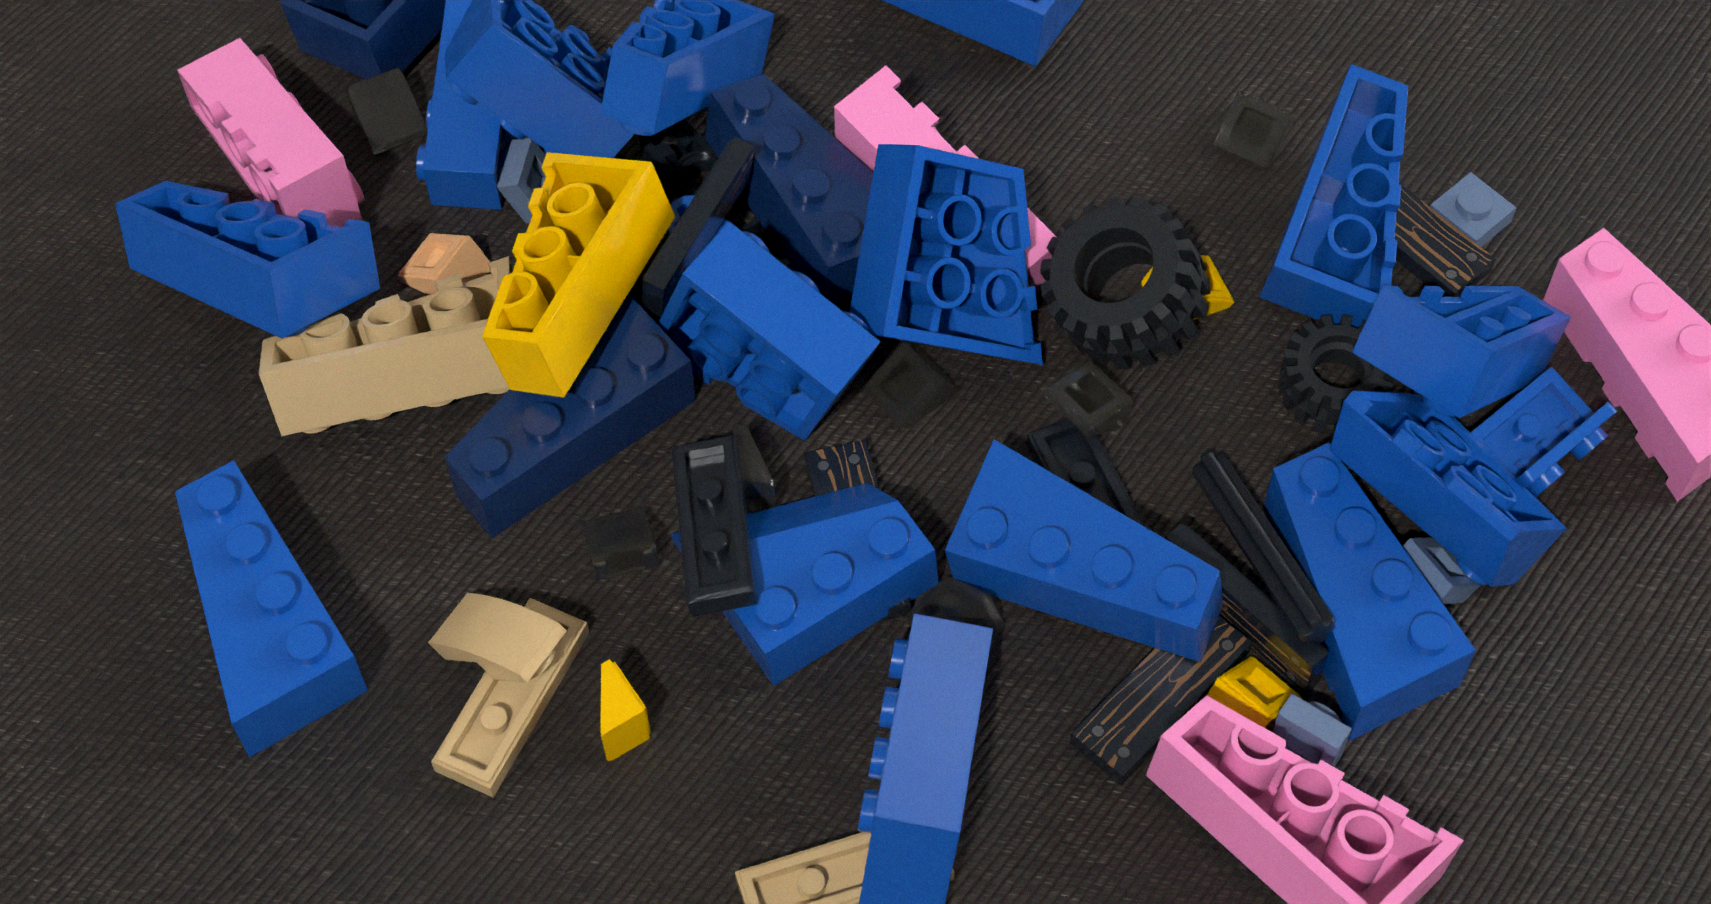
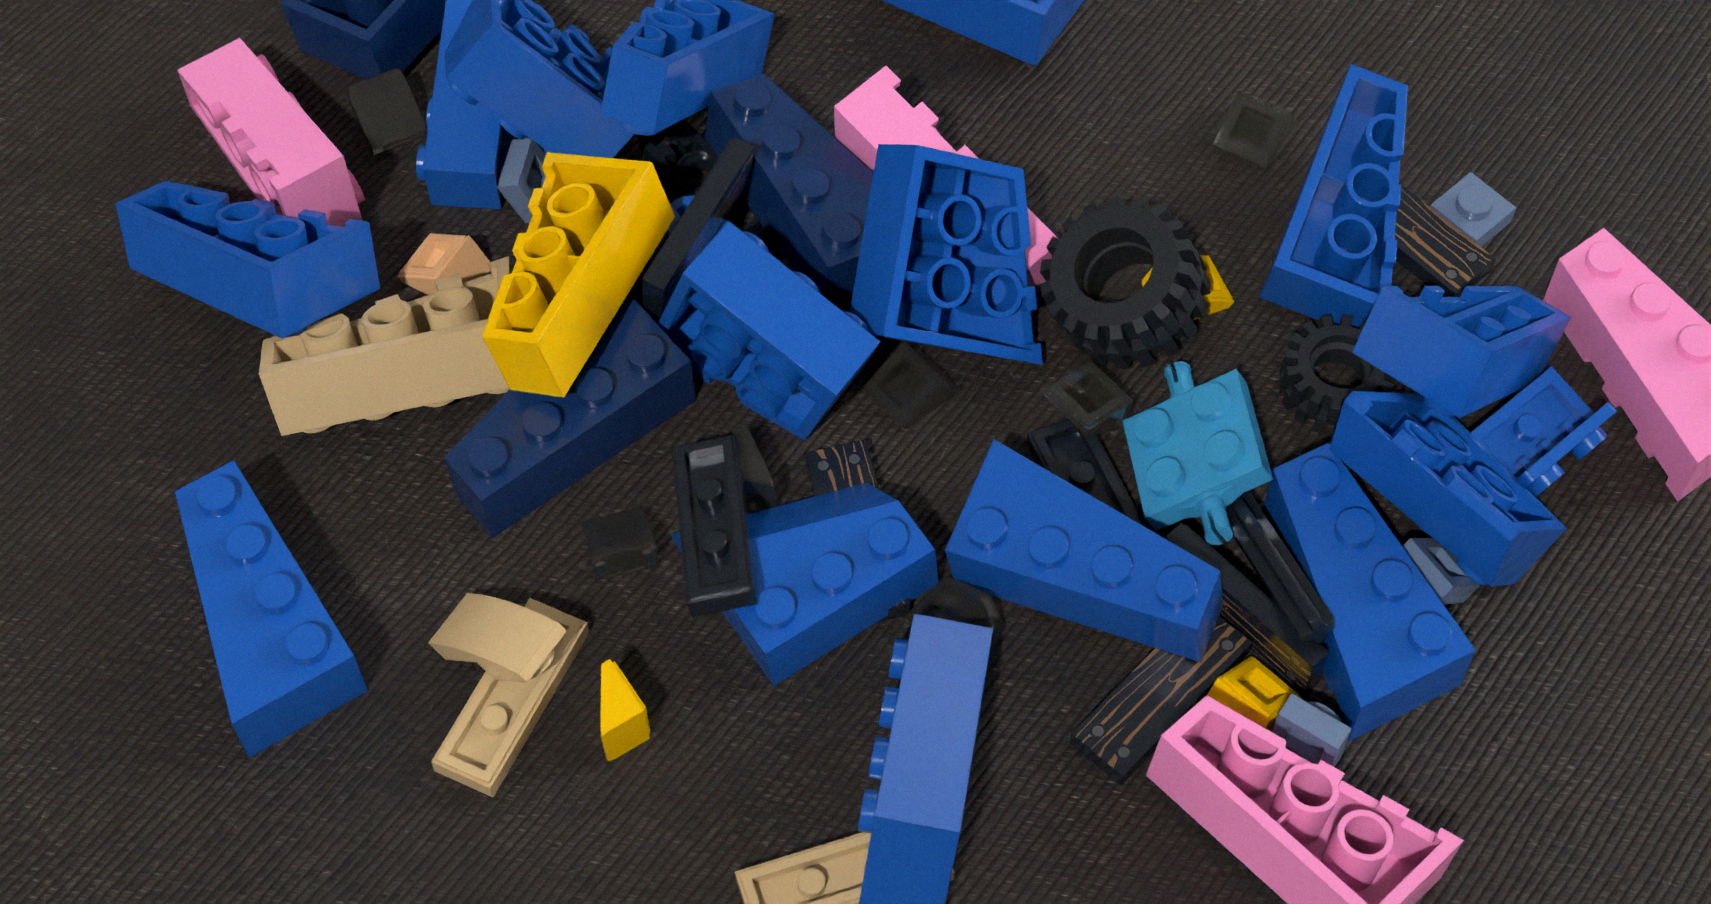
none -> dark azure plate [1123,361,1273,545]

